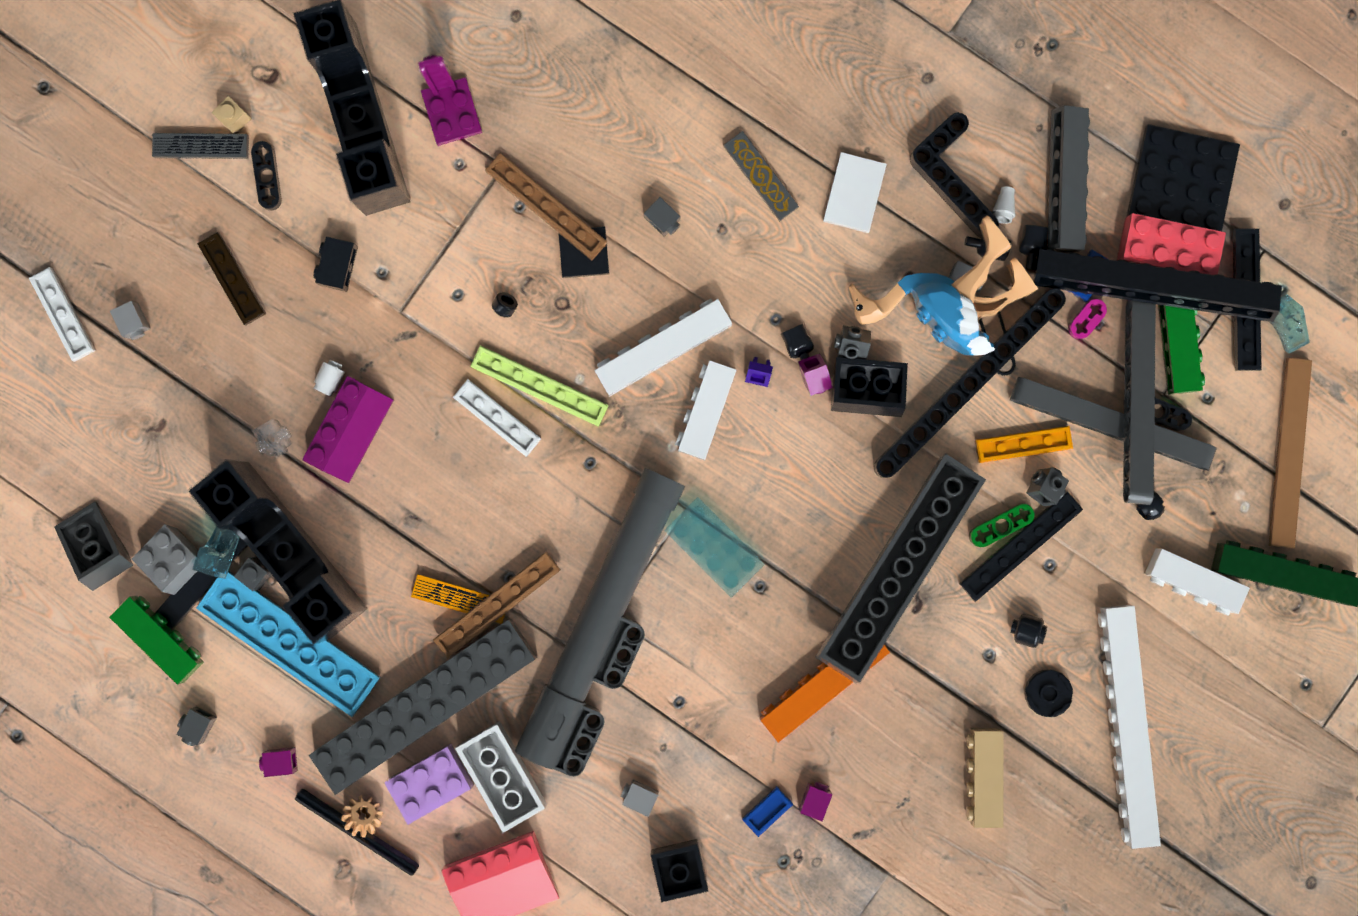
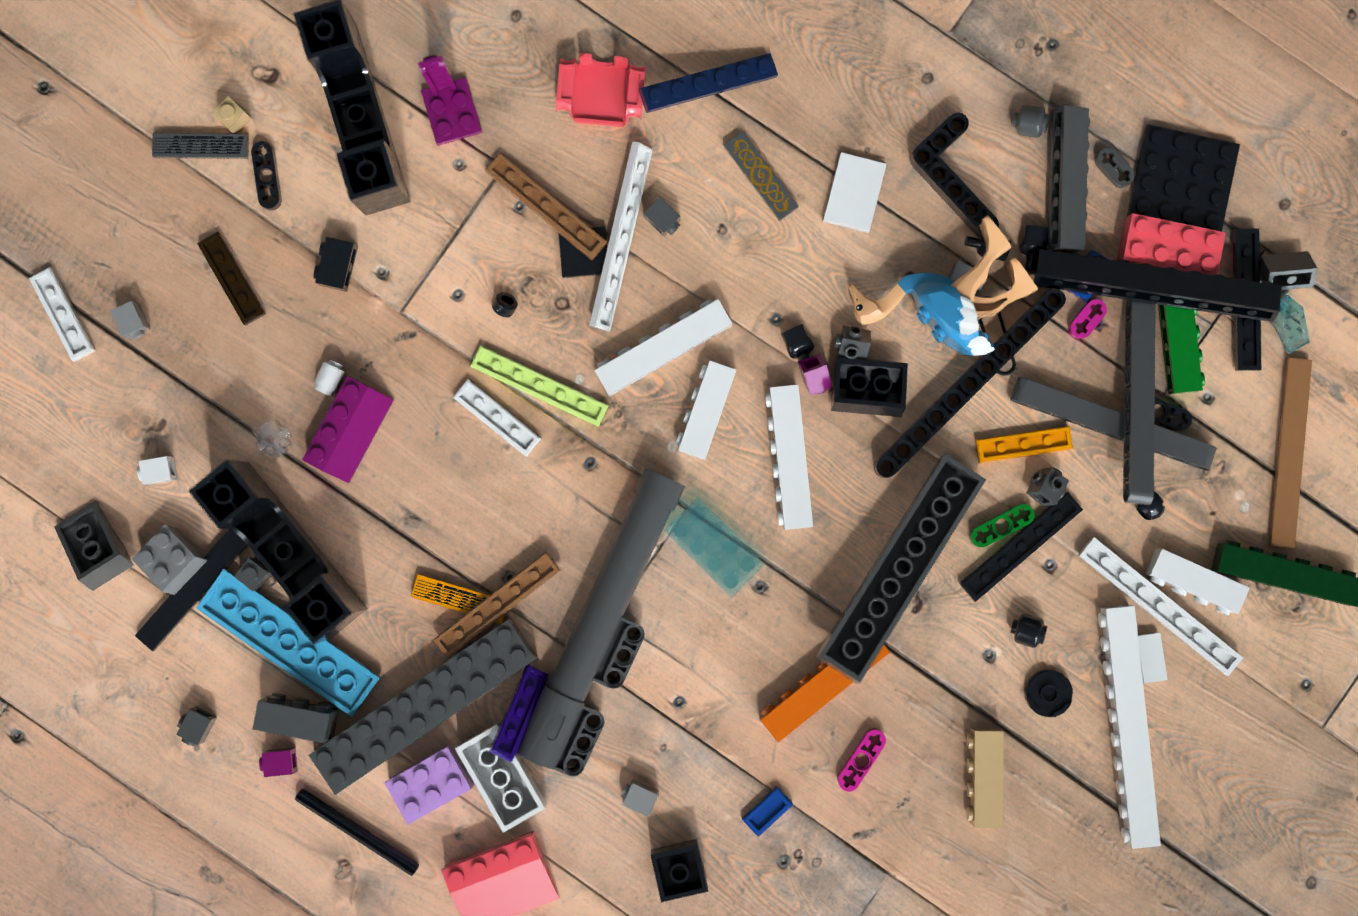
green brick [109,596,204,685] -> none
clear light blue arch [192,526,240,579] -> none
light nougat gear [341,795,383,837] -> none
dark purple tile [745,357,773,387] -> none
magenta brick [799,781,833,822] -> none
white cone [992,186,1015,224] -> none
none -> white brick [137,456,178,485]
none -> dark grey brick [252,693,339,743]
none -> dark purple tile [489,664,549,762]
none -> coral piece [556,53,646,127]
none -> white tile [589,142,653,332]
none -> dark blue plate [639,53,778,113]
none -> white brick [765,385,813,530]
none -> dark pink beam [837,728,886,792]
none -> dark grey head [1013,105,1049,138]
none -> white plate [1077,537,1243,676]
none -> dark grey beam [1095,148,1135,188]
none -> white tile [1138,632,1168,683]
none -> dark grey brick [1260,251,1318,290]

